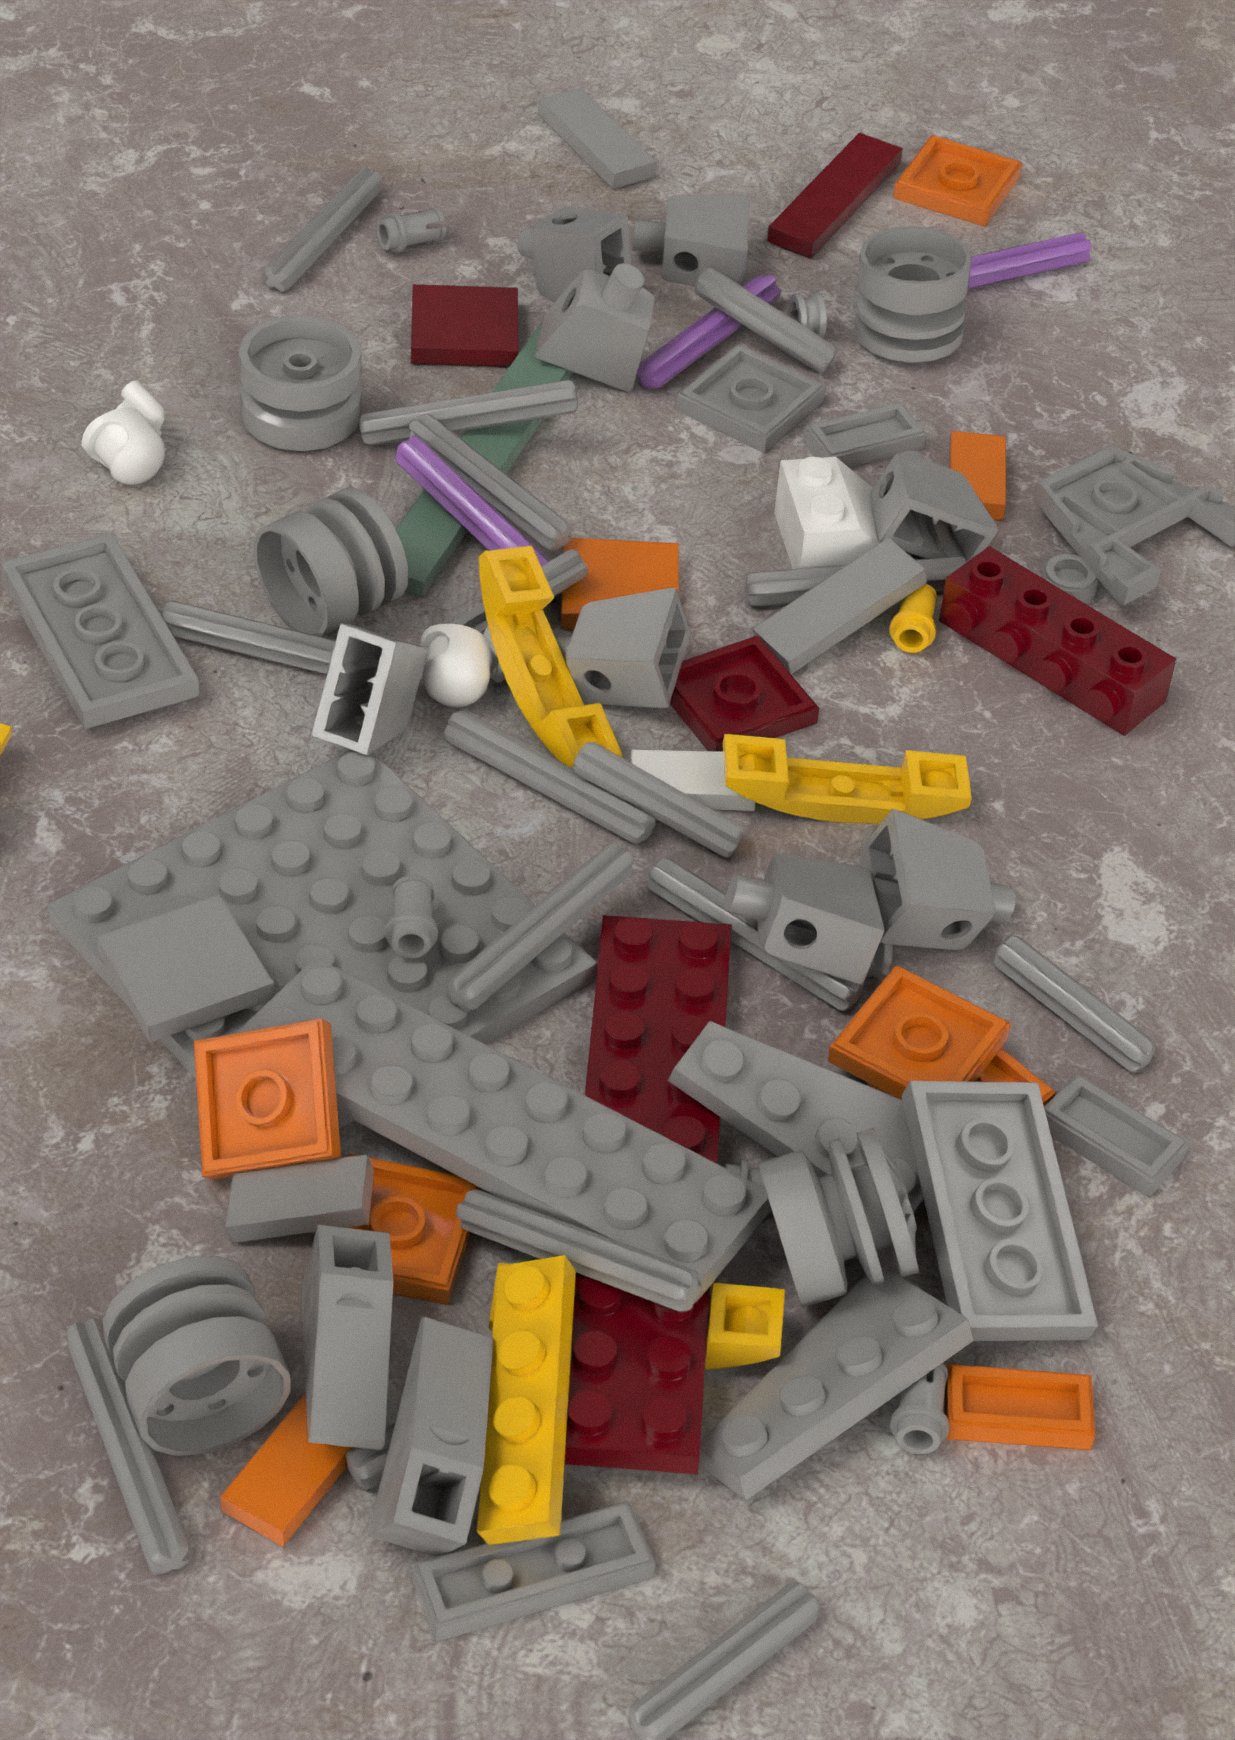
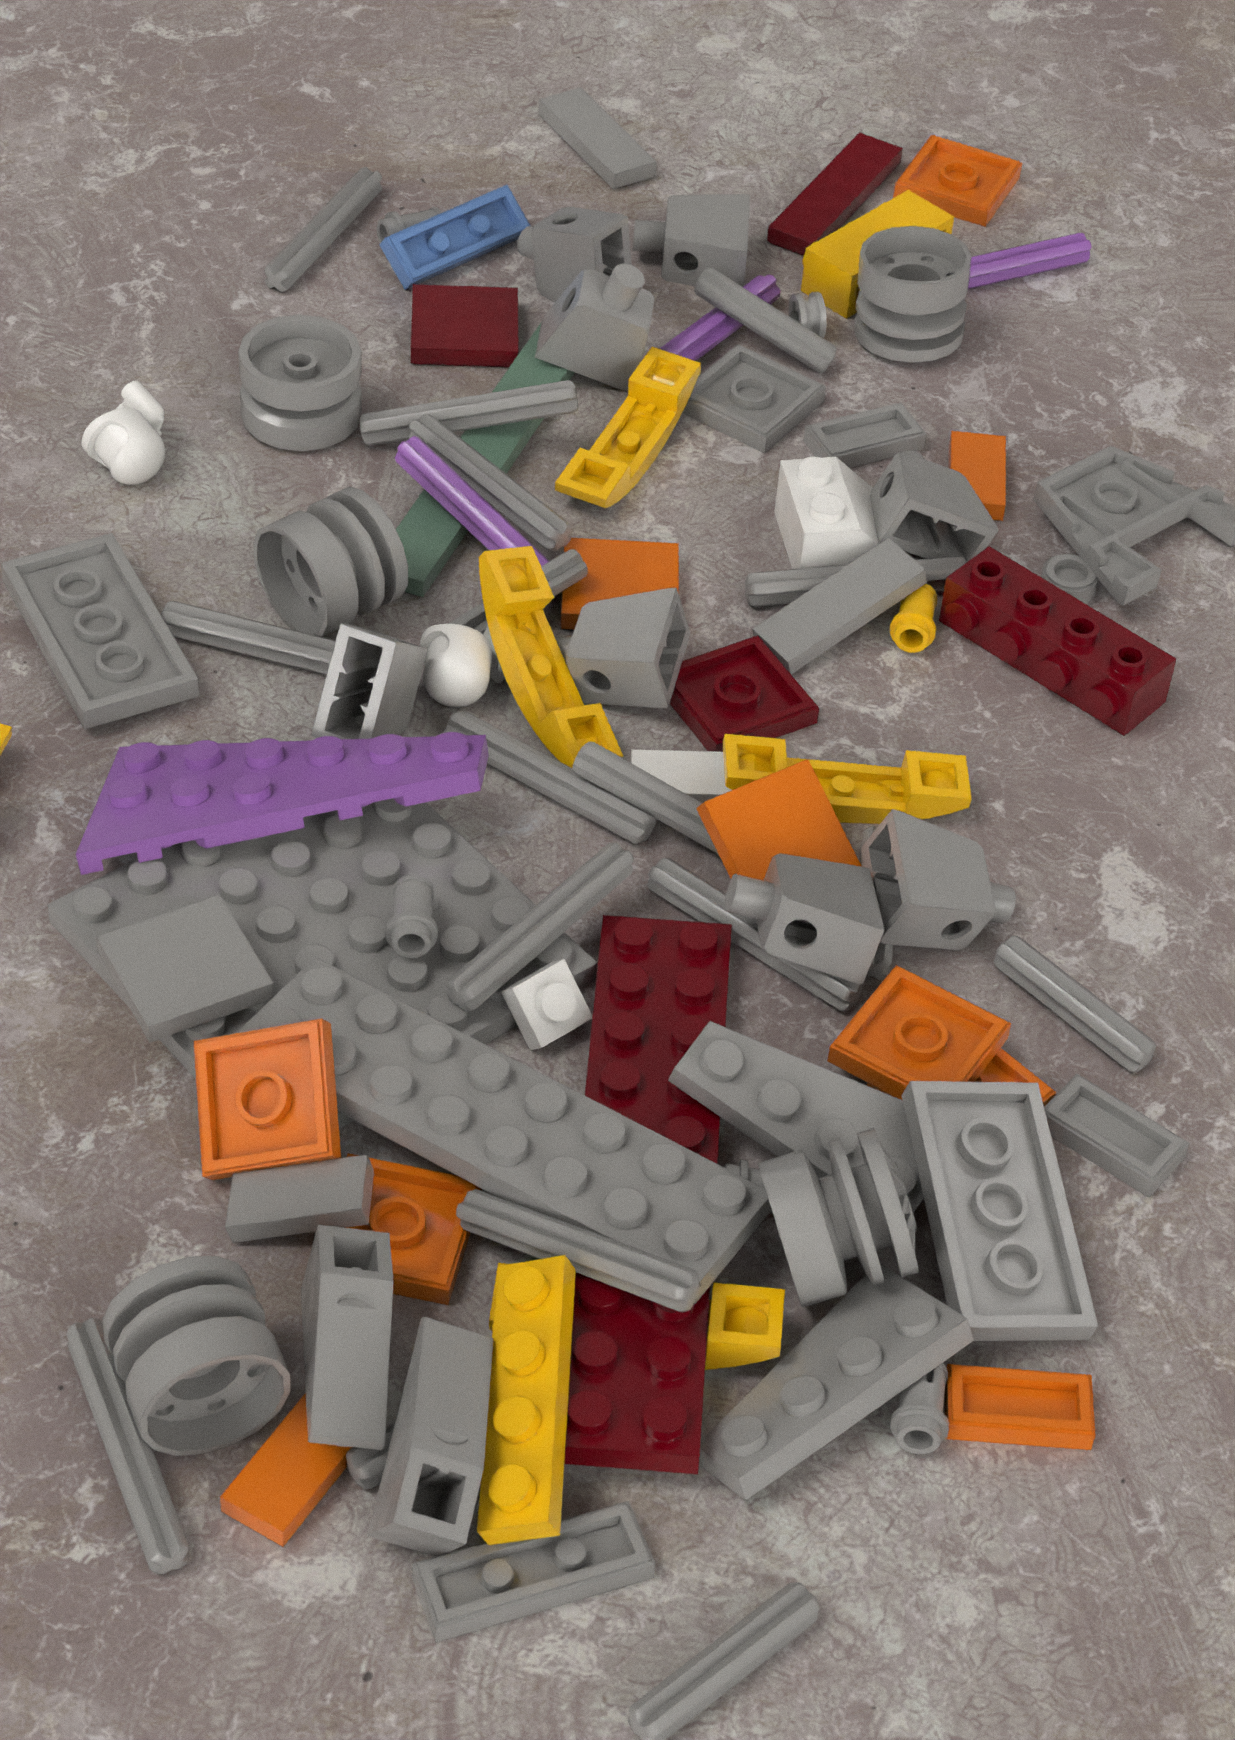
none -> medium lavender wing [76,732,489,875]
none -> medium blue tile [379,185,531,290]
none -> white plate [501,959,593,1050]
none -> yellow slope [555,347,701,508]
none -> orange tile [696,759,861,880]
none -> yellow brick [801,190,954,319]

